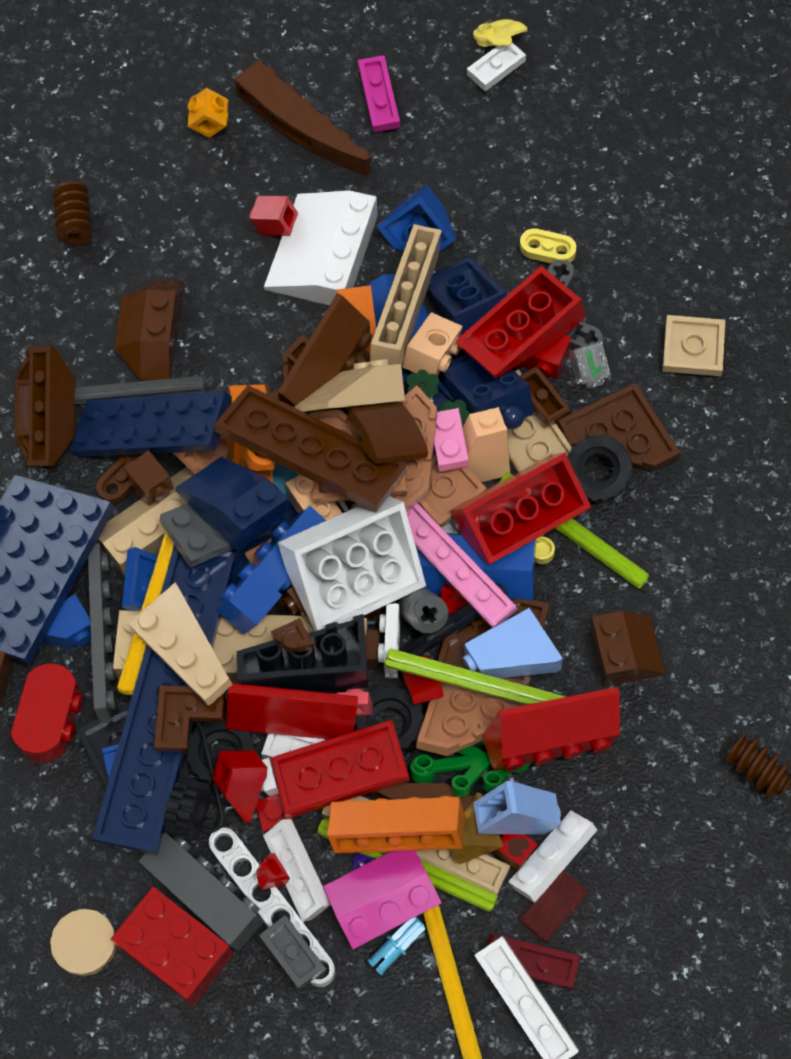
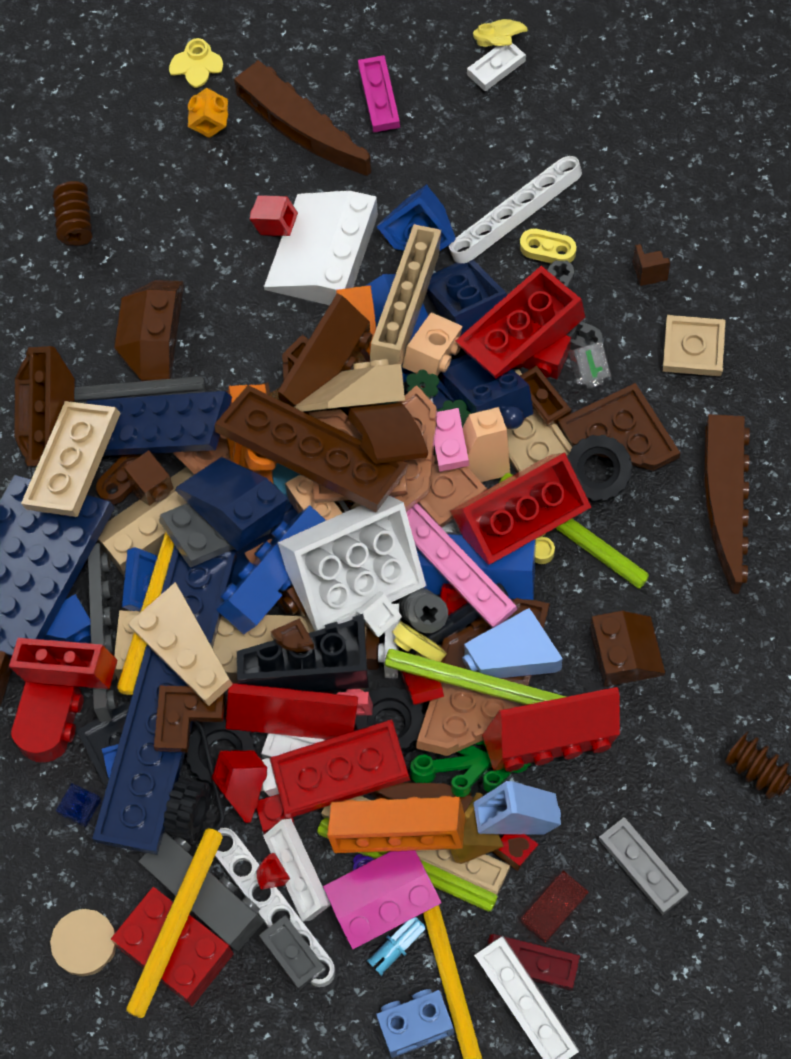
white plate [508,810,597,903] -> none
none -> red brick [9,638,118,689]
none -> tan plate [21,401,120,517]
none -> clear blue tile [56,783,101,827]
none -> yellow axle [126,828,223,1018]
none -> light yellow plate [169,38,223,88]
none -> white plate [356,591,402,637]
none -> medium blue brick [376,989,454,1058]
none -> light yellow plate [392,621,447,662]
none -> white beam [449,156,582,263]
none -> light grey plate [599,817,689,915]
none -> reddish brown panel [633,244,670,286]
none -> reddish brown slope [704,414,750,594]

